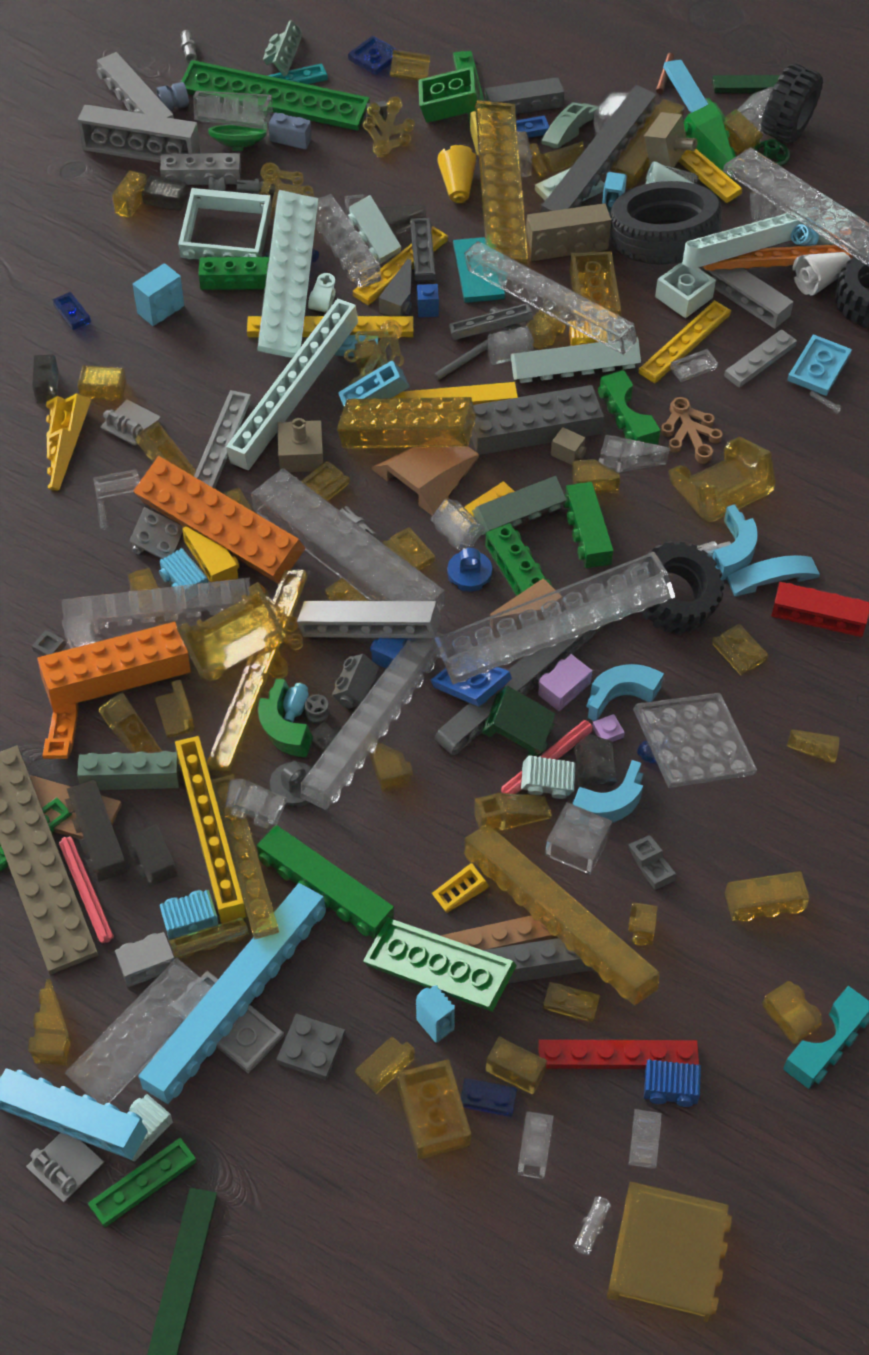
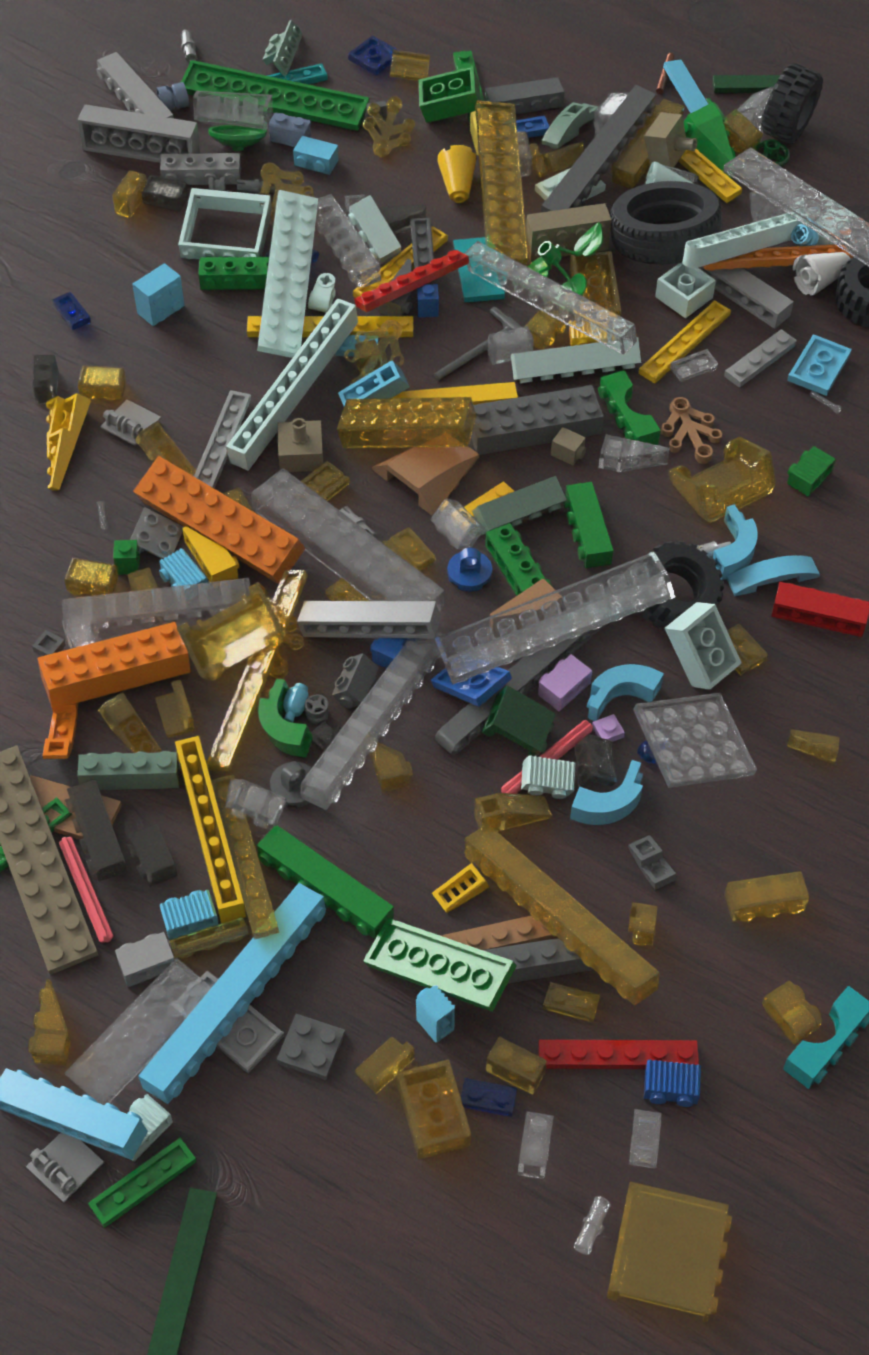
clear tile [93,469,139,499] -> none
dark grey tile [449,303,534,340] -> none
clear brick [545,802,612,875] -> none
clear yellow slope [572,459,621,494] -> none
medium azure brick [602,172,627,215] -> none
none -> clear yellow brick [64,558,118,599]
none -> green brick [113,540,140,575]
none -> medium azure brick [293,136,339,175]
none -> red plate [354,250,469,313]
none -> green plant [519,222,604,305]
none -> light aqua brick [665,602,742,690]
none -> green brick [787,446,836,496]

